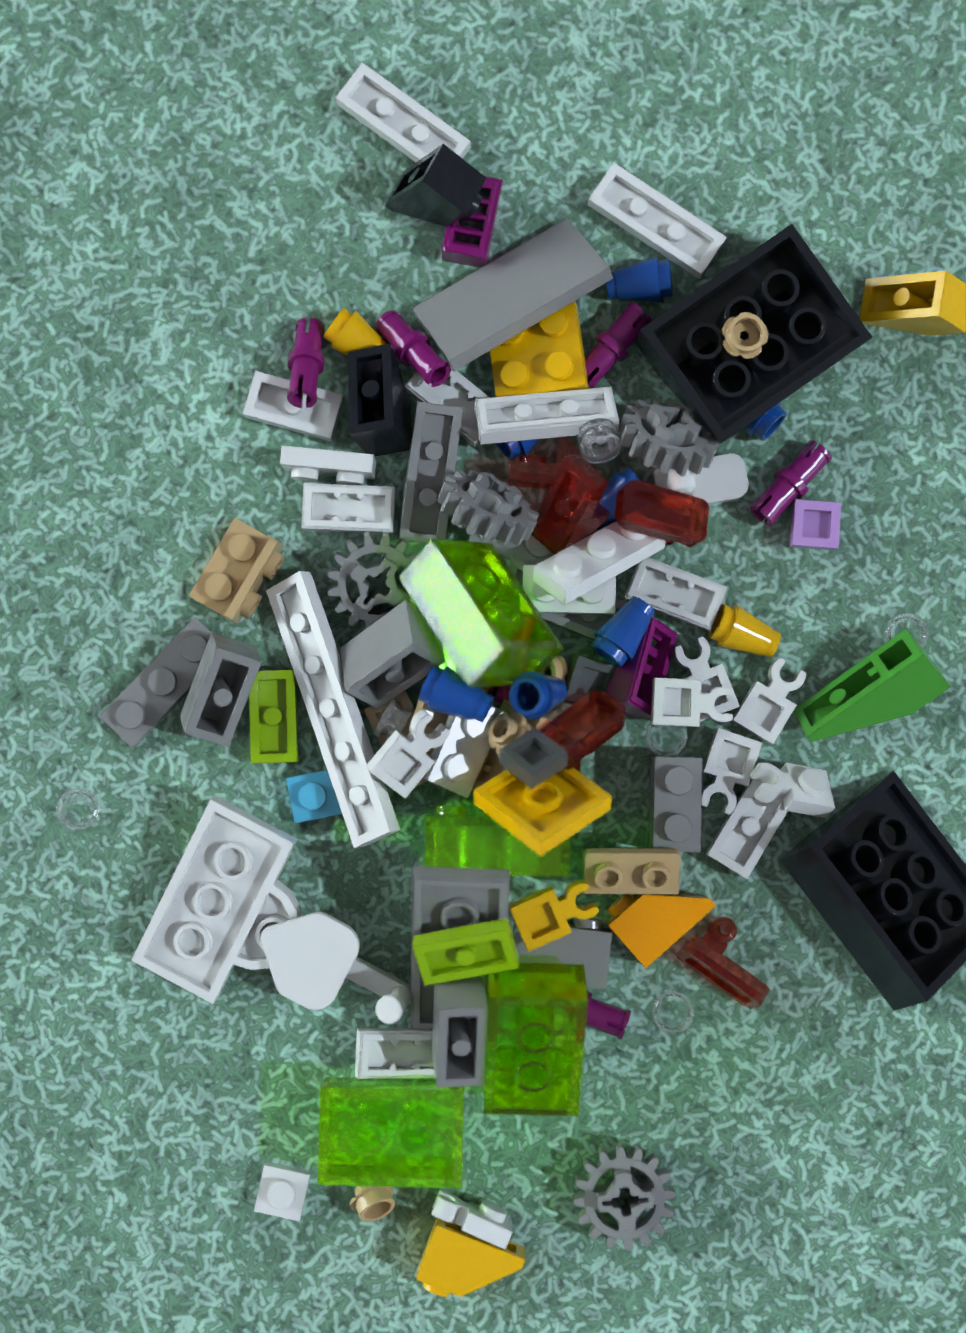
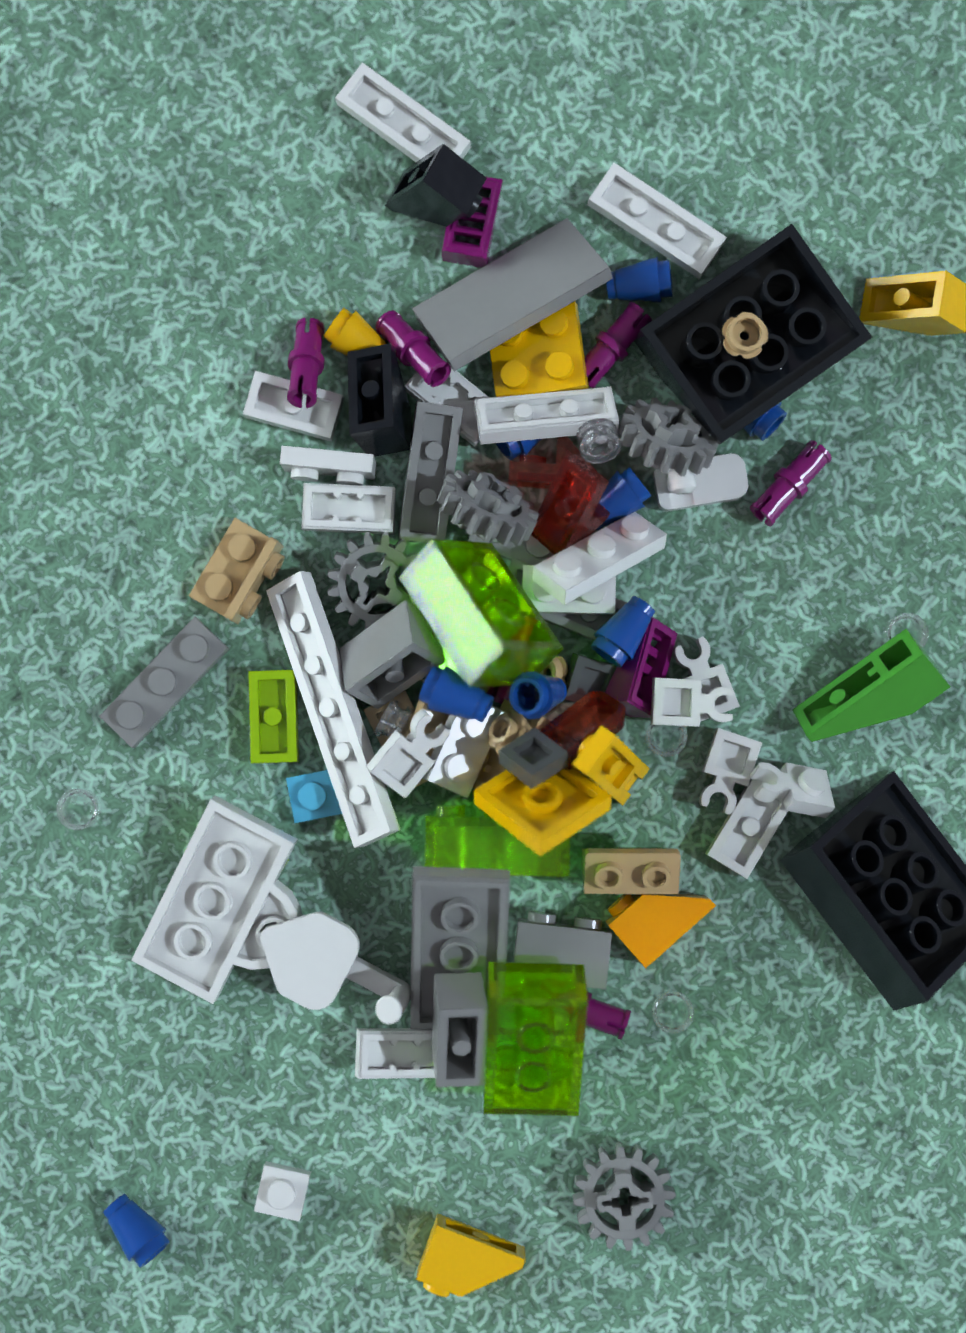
light grey brick [180,632,262,747] -> none
clear neon green brick [317,1077,465,1188] -> none
tan plate [350,1178,395,1222] -> none
lime plate [412,918,519,986] -> none
white plate [431,1189,513,1250] -> none
yellow plate [509,880,599,952] -> none
clear red piece [615,480,709,547] -> none
white plate [625,557,728,632] -> none
light grey brick [648,757,702,852] -> none
clear red piece [676,917,770,1009] -> none
yellow cone [708,604,781,658] -> none
white plate [731,658,806,745] -> none
lavender plate [789,499,841,551] -> none
none -> blue cone [103,1194,170,1268]
none -> yellow plate [572,725,650,806]

